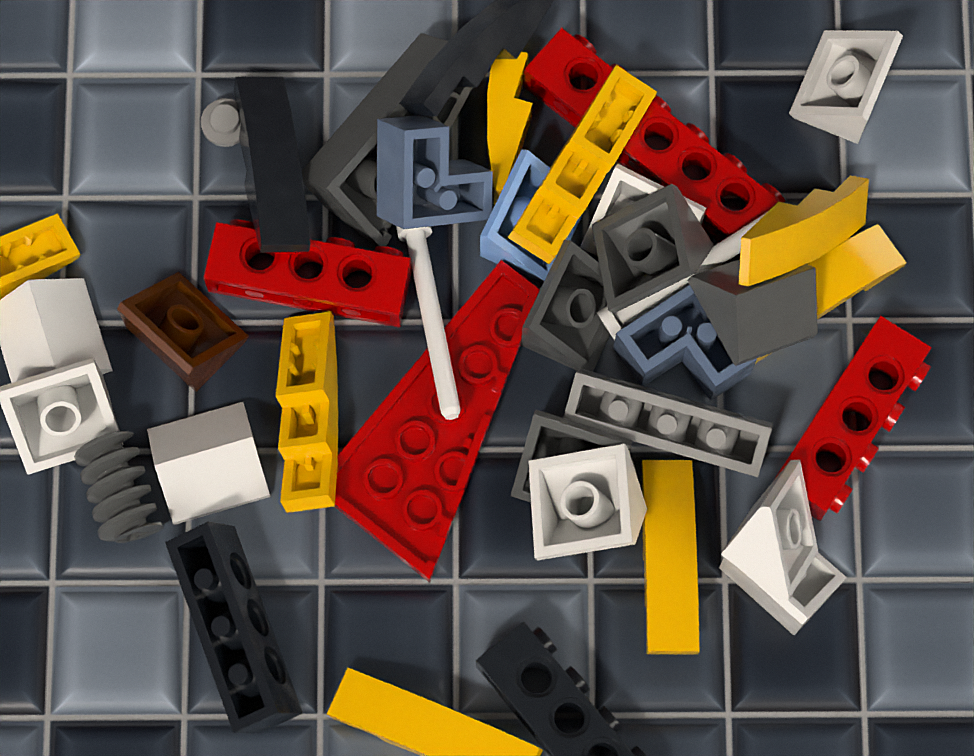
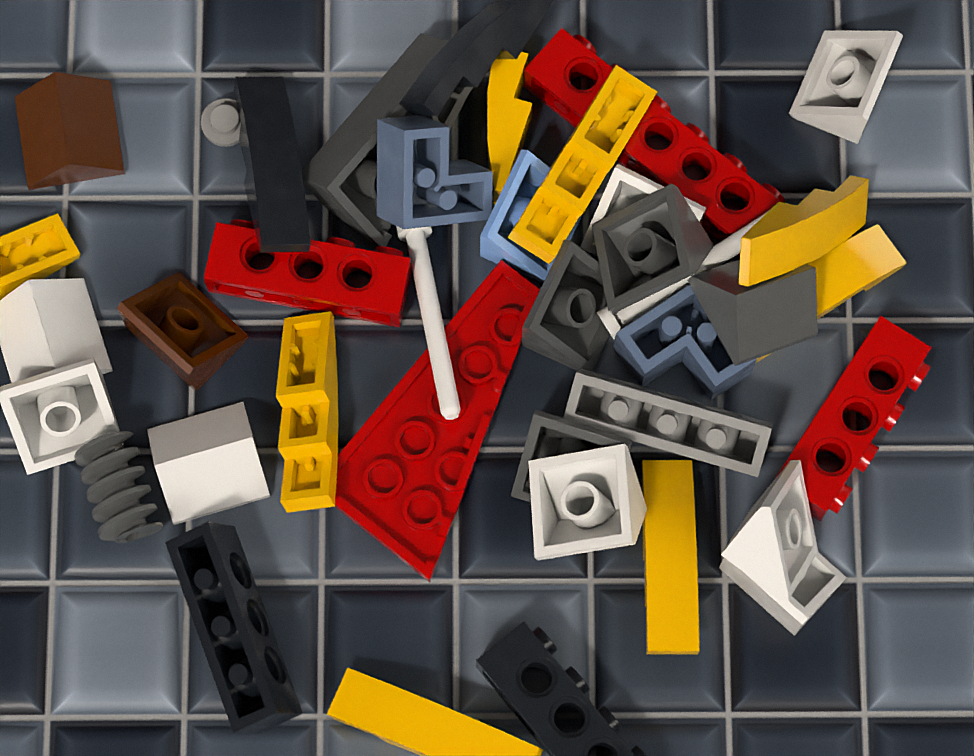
none -> reddish brown slope [15,72,125,190]

